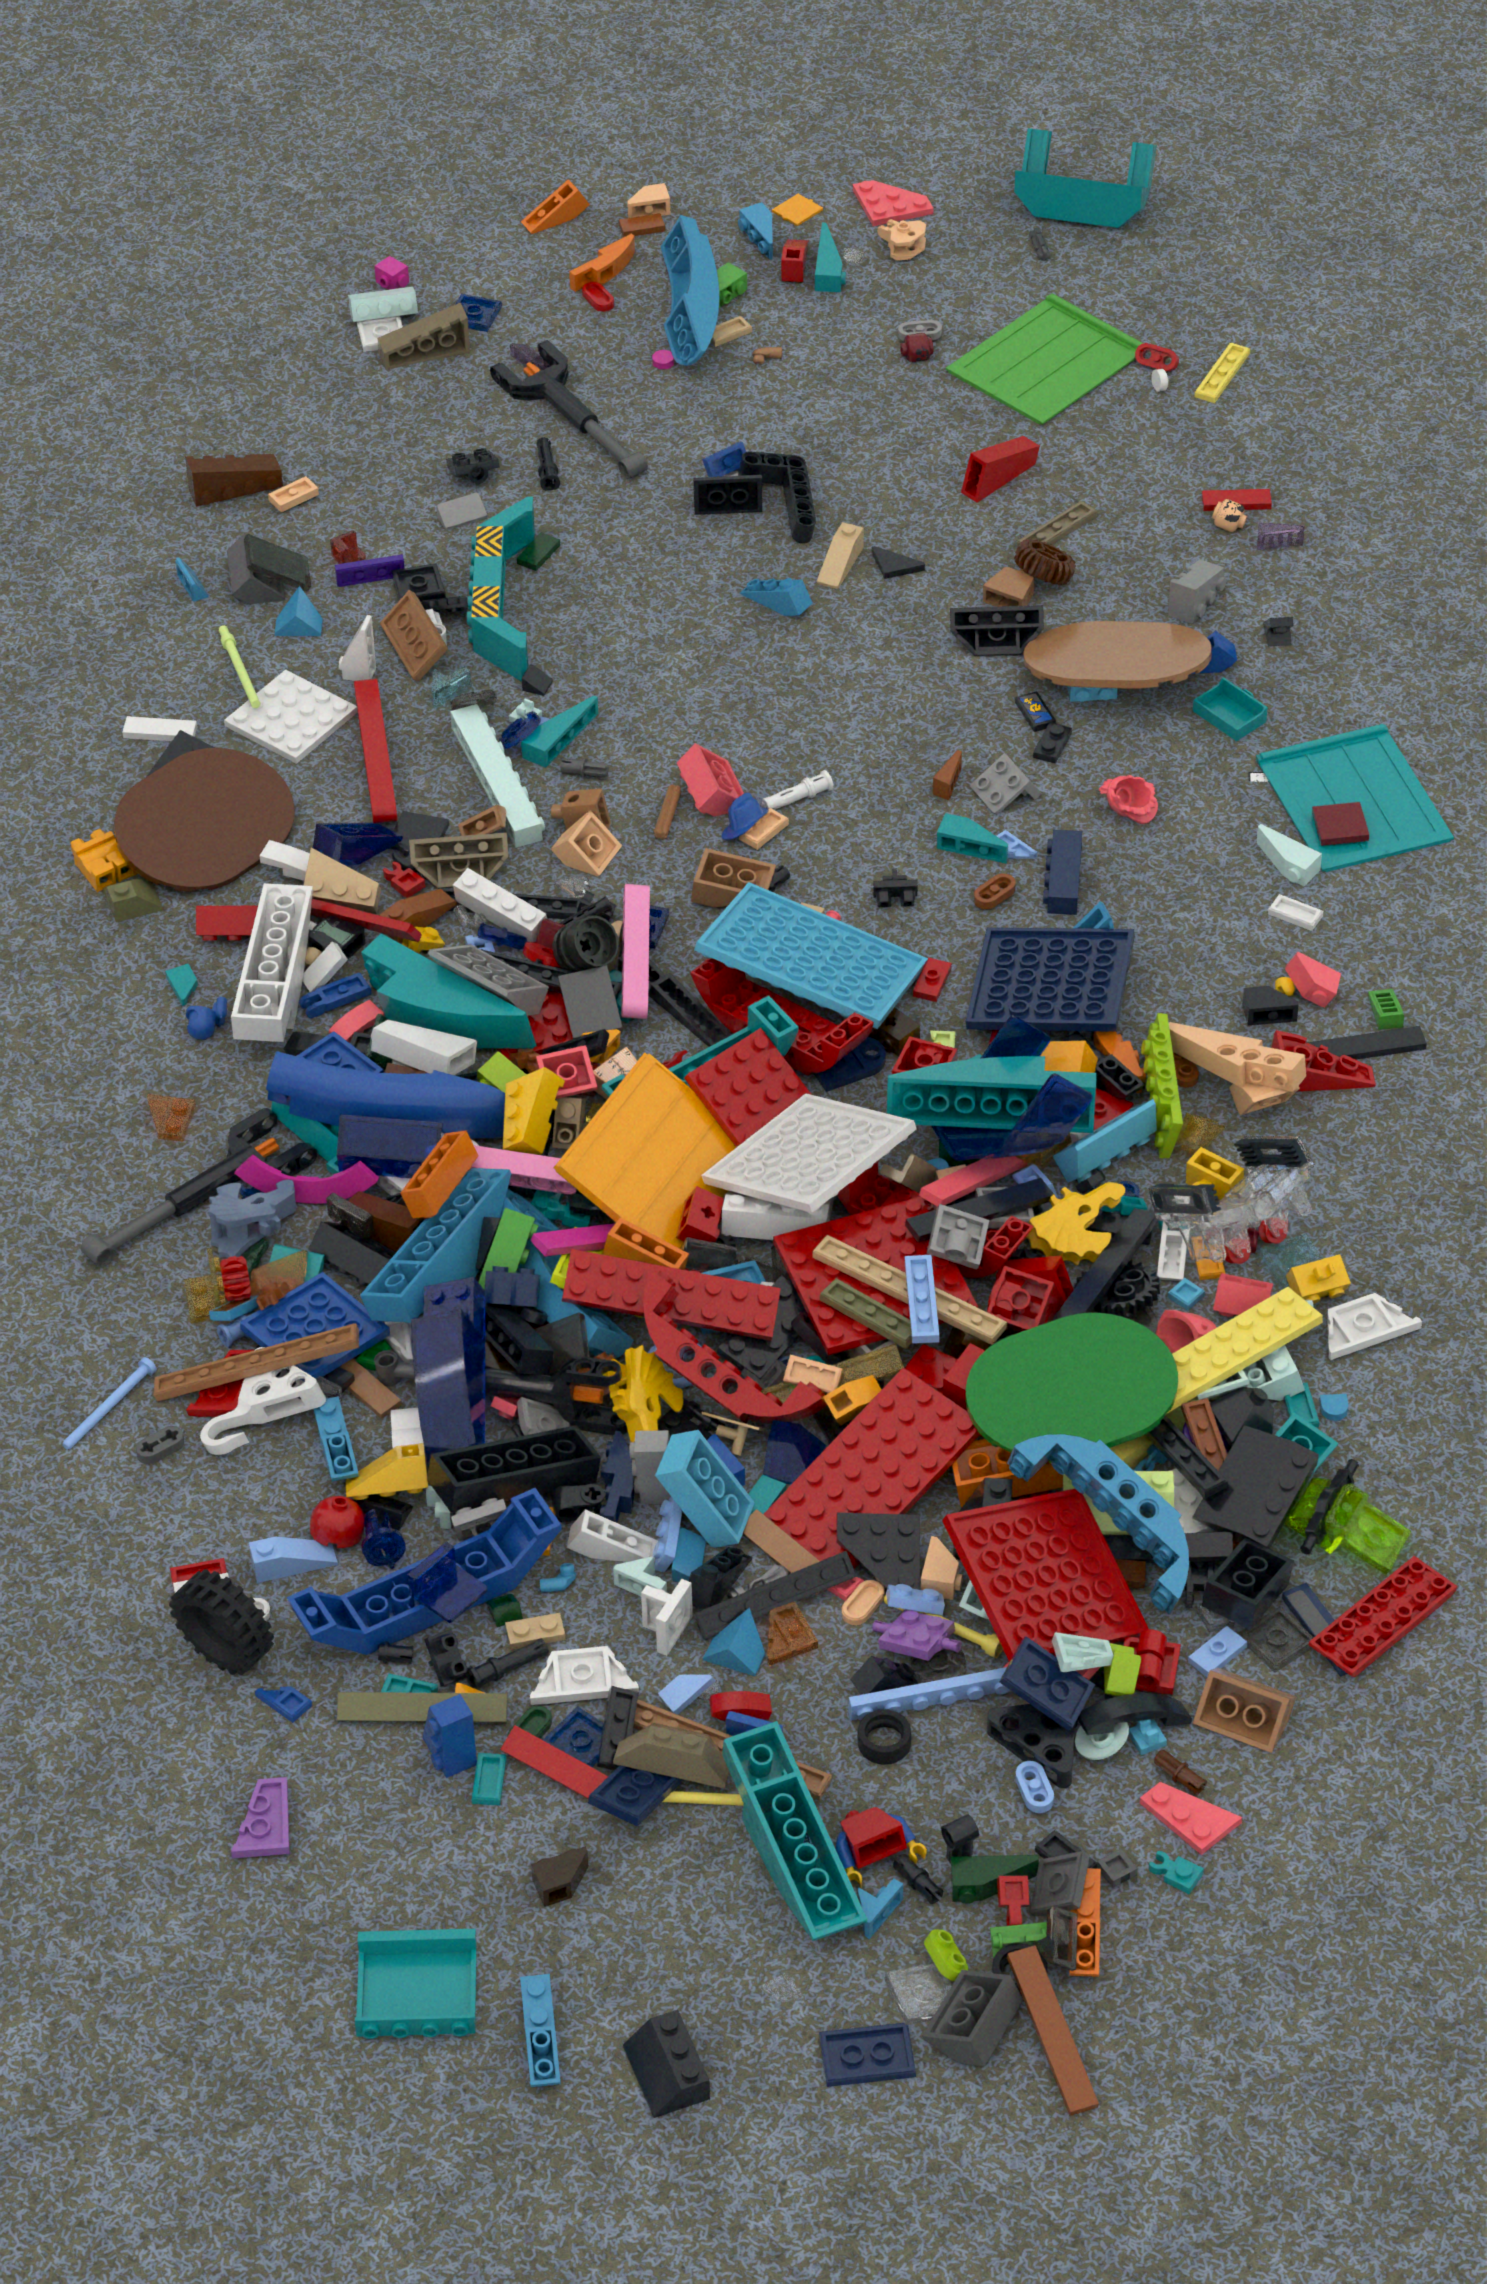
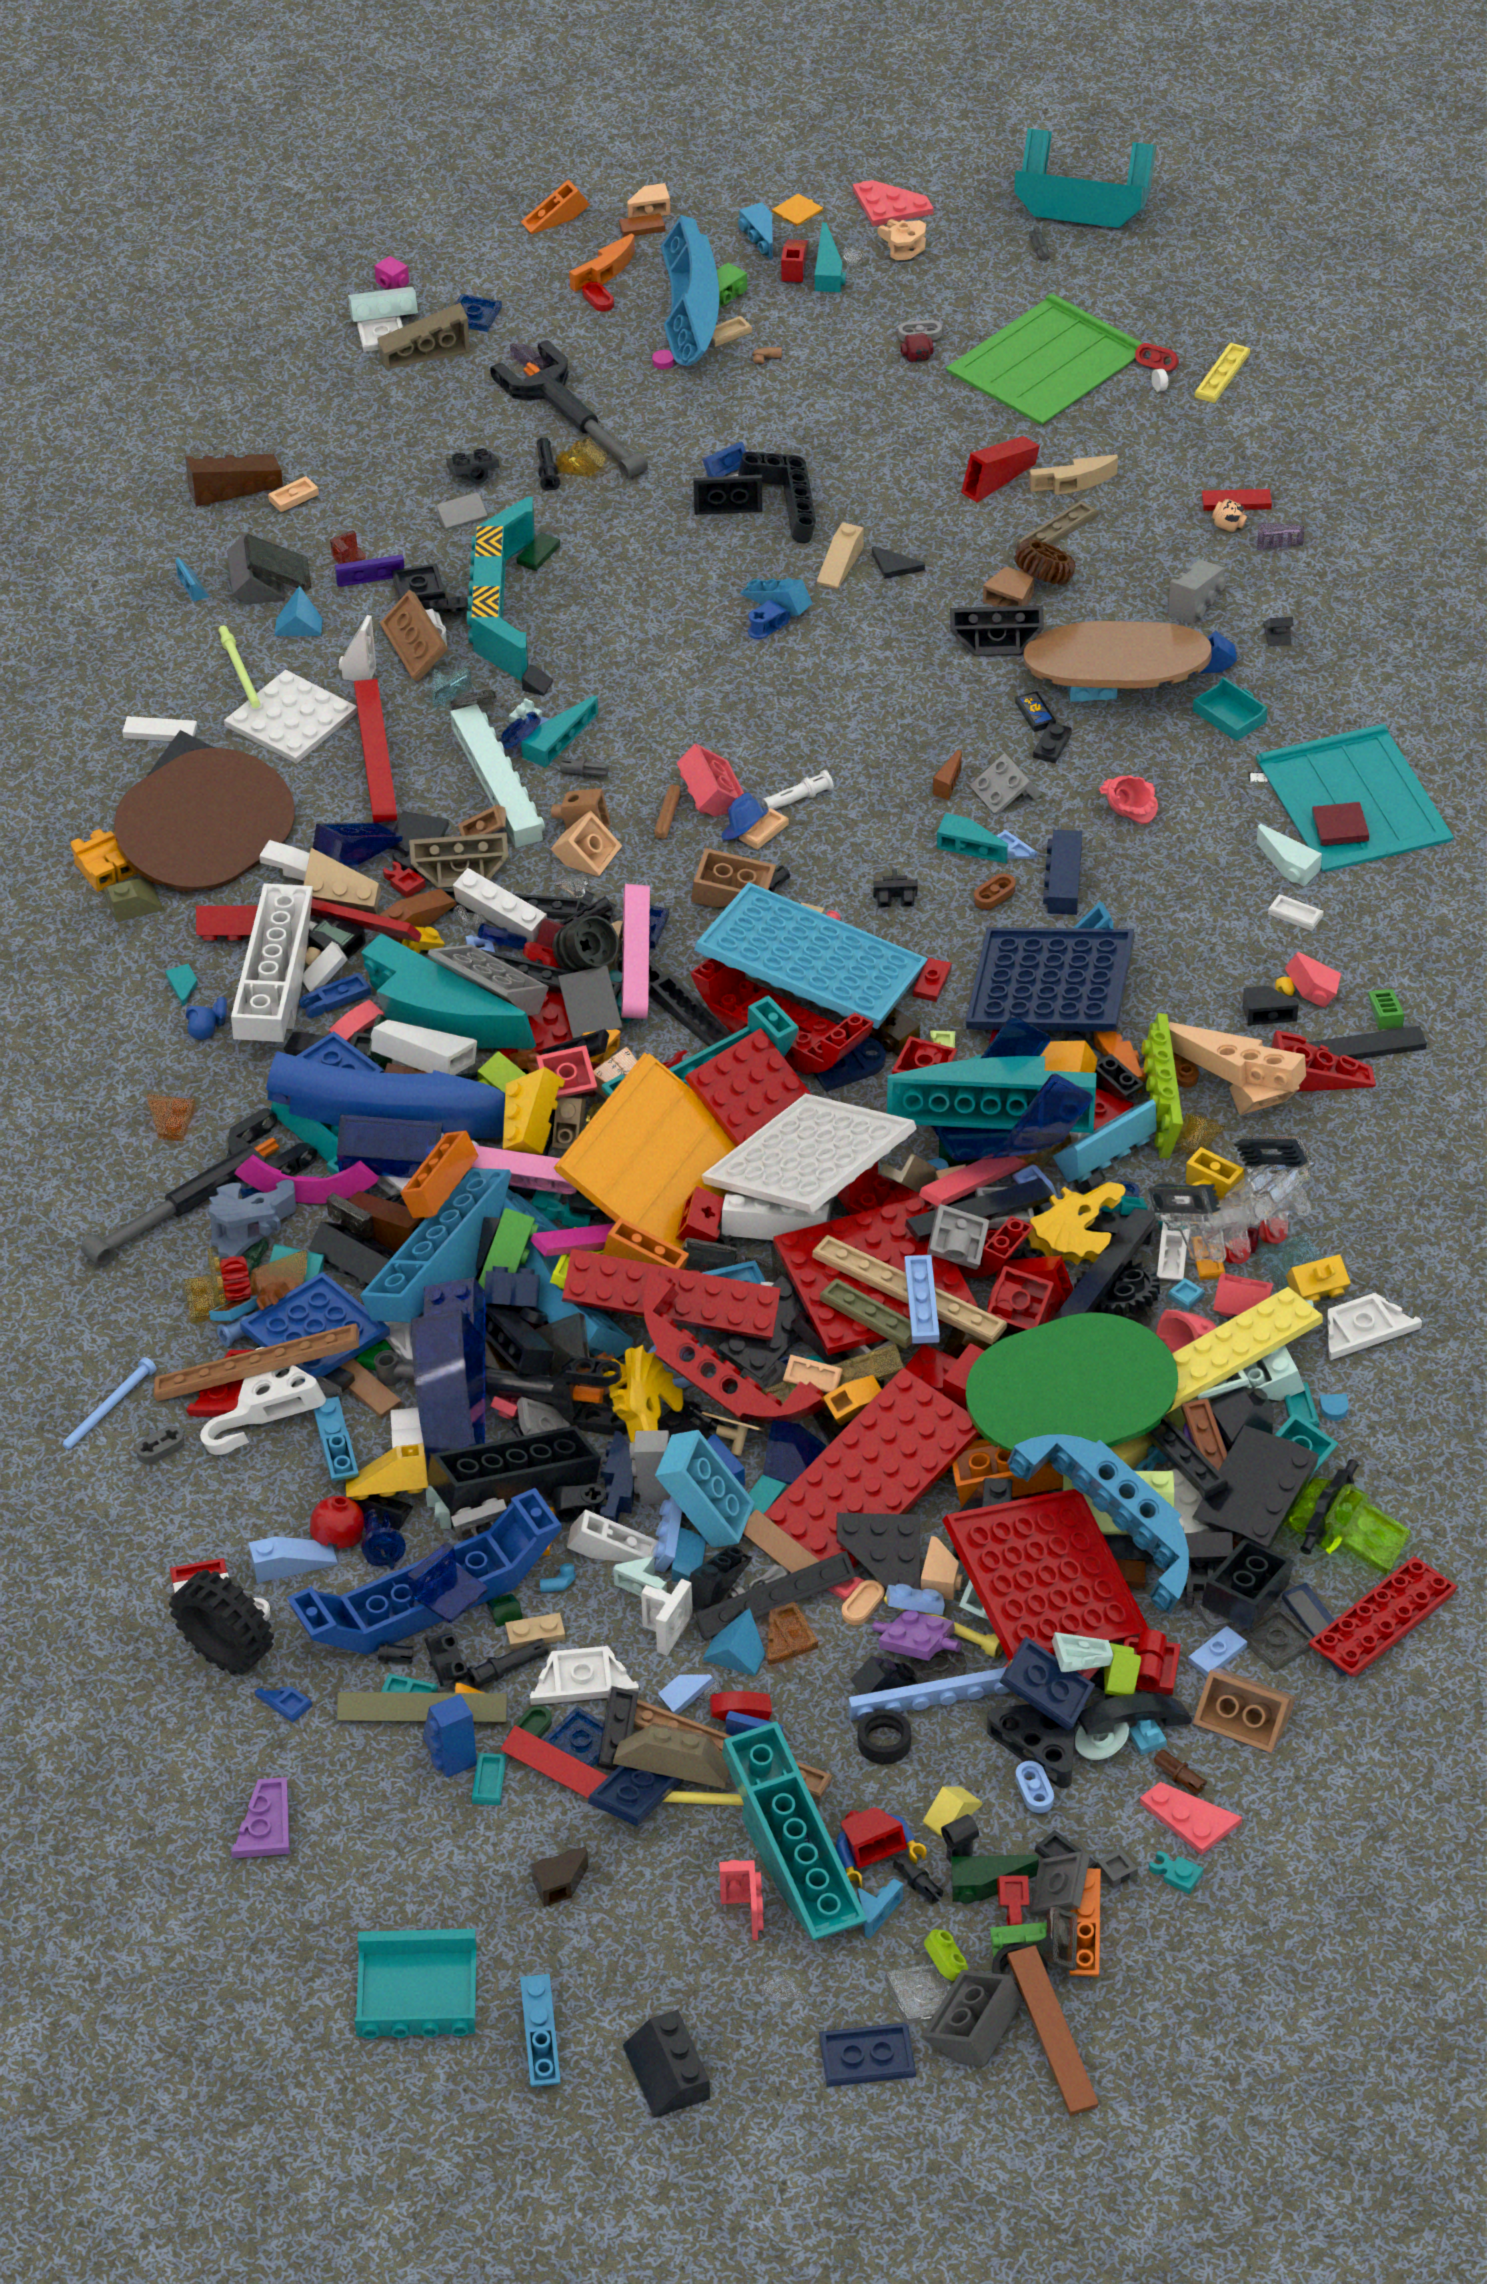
none -> clear yellow slope [555,437,607,477]
none -> coral bracket [719,1860,764,1941]
none -> blue piece [748,600,791,639]
none -> light yellow slope [923,1787,983,1838]
none -> tan slope [1029,455,1118,495]

